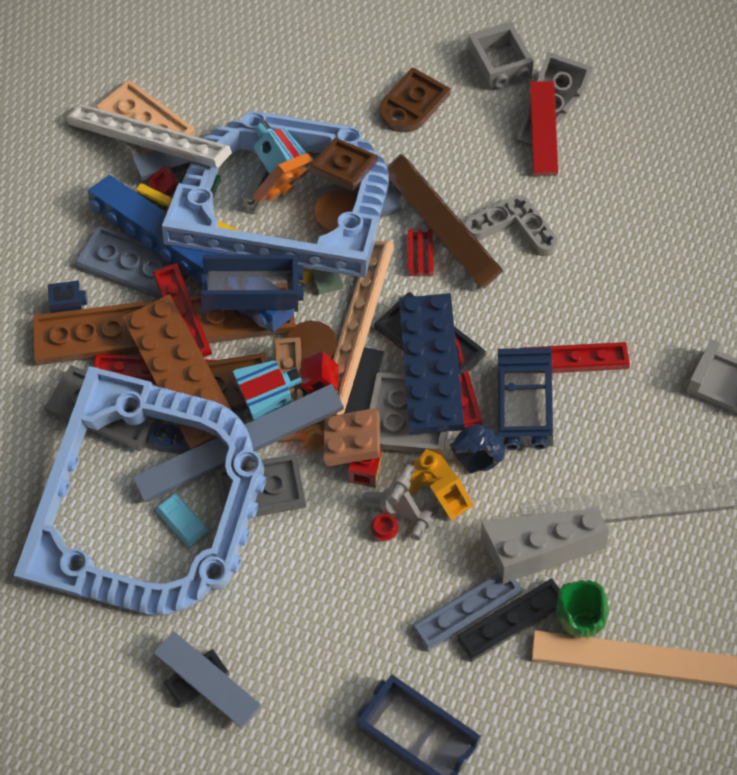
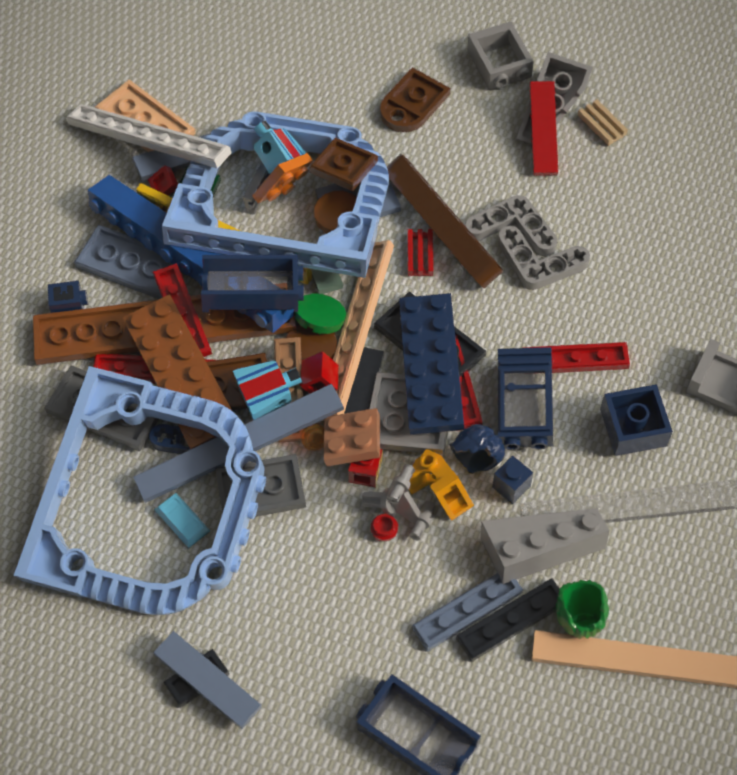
none -> green tile [294,293,346,334]
none -> dark blue brick [492,455,534,505]
none -> light grey beam [498,226,590,290]
none -> tan tile [578,99,628,146]
none -> dark blue brick [600,384,673,456]

